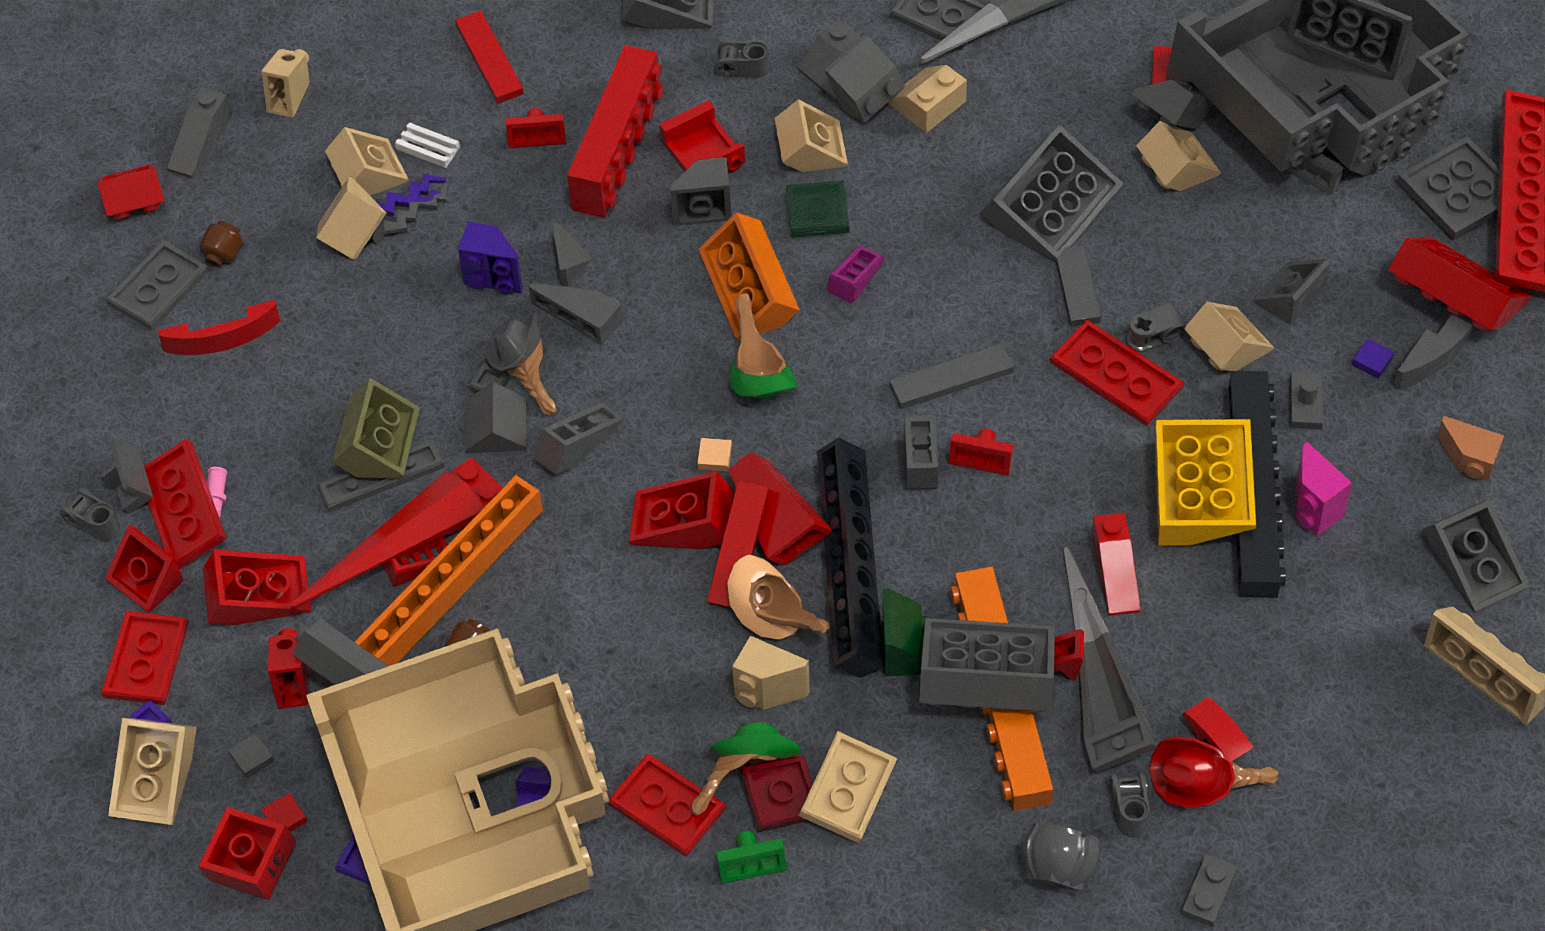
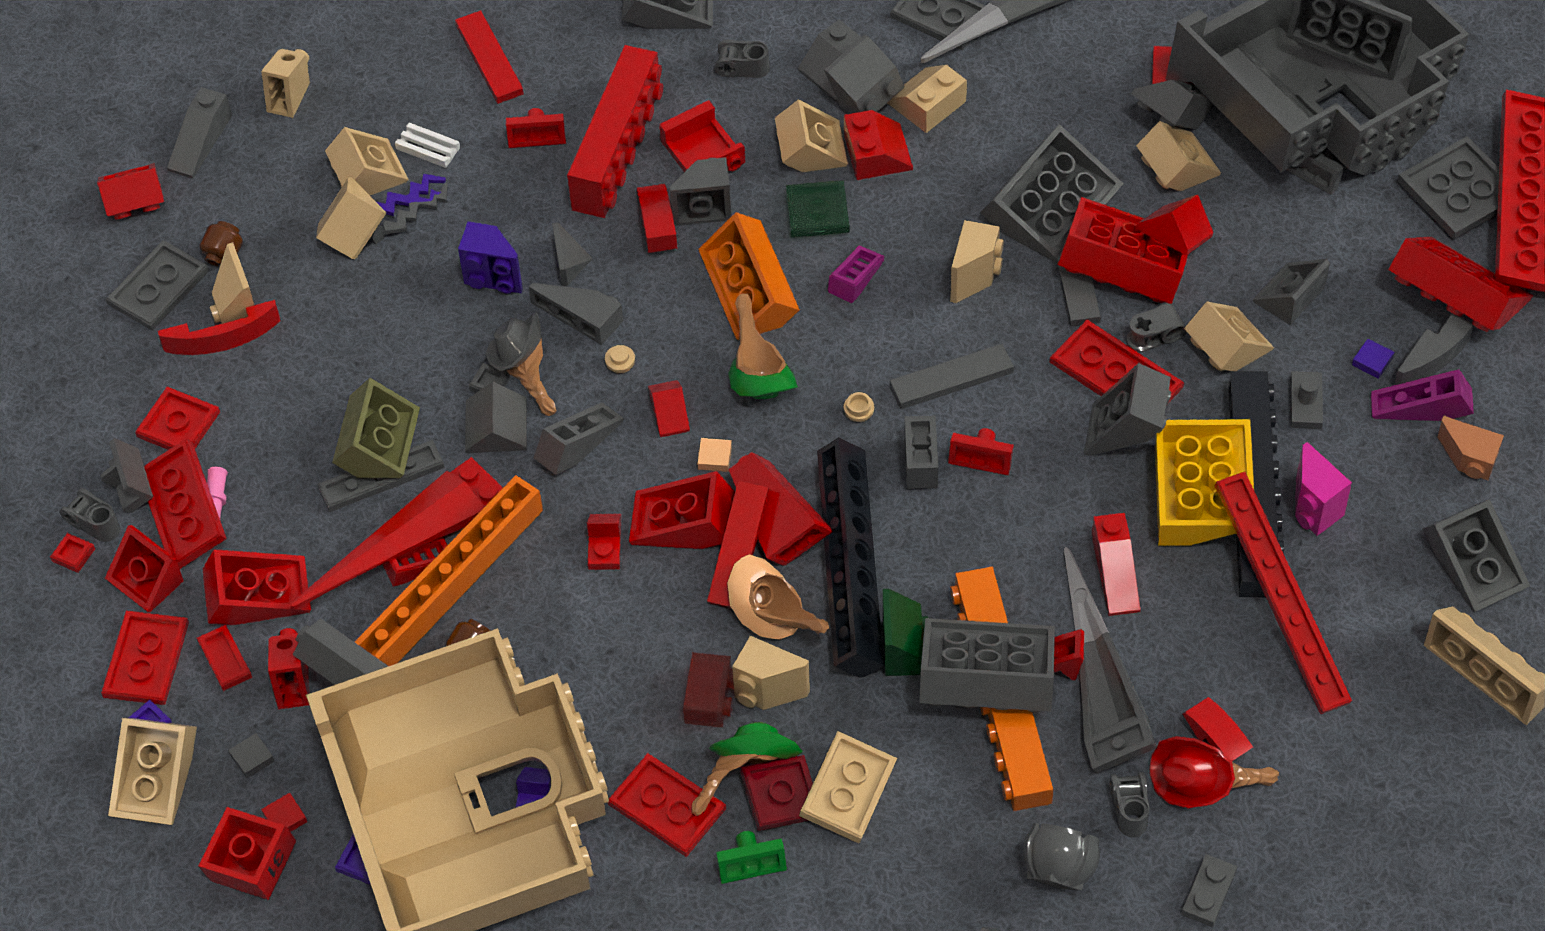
none -> red tile [50,533,95,573]
none -> red tile [135,387,220,450]
none -> red tile [197,625,252,691]
none -> tan slope [210,242,254,324]
none -> red slope [587,514,621,570]
none -> tan plate [605,345,635,373]
none -> red slope [637,184,677,253]
none -> red slope [648,380,690,437]
none -> clear red brick [683,652,734,728]
none -> red slope [844,110,913,180]
none -> tan plate [844,392,874,422]
none -> tan slope [950,220,1004,303]
none -> red slope [1058,197,1188,304]
none -> dark grey slope [1084,363,1171,456]
none -> red slope [1136,194,1214,255]
none -> red tile [1214,471,1352,714]
none -> magenta slope [1371,369,1474,421]

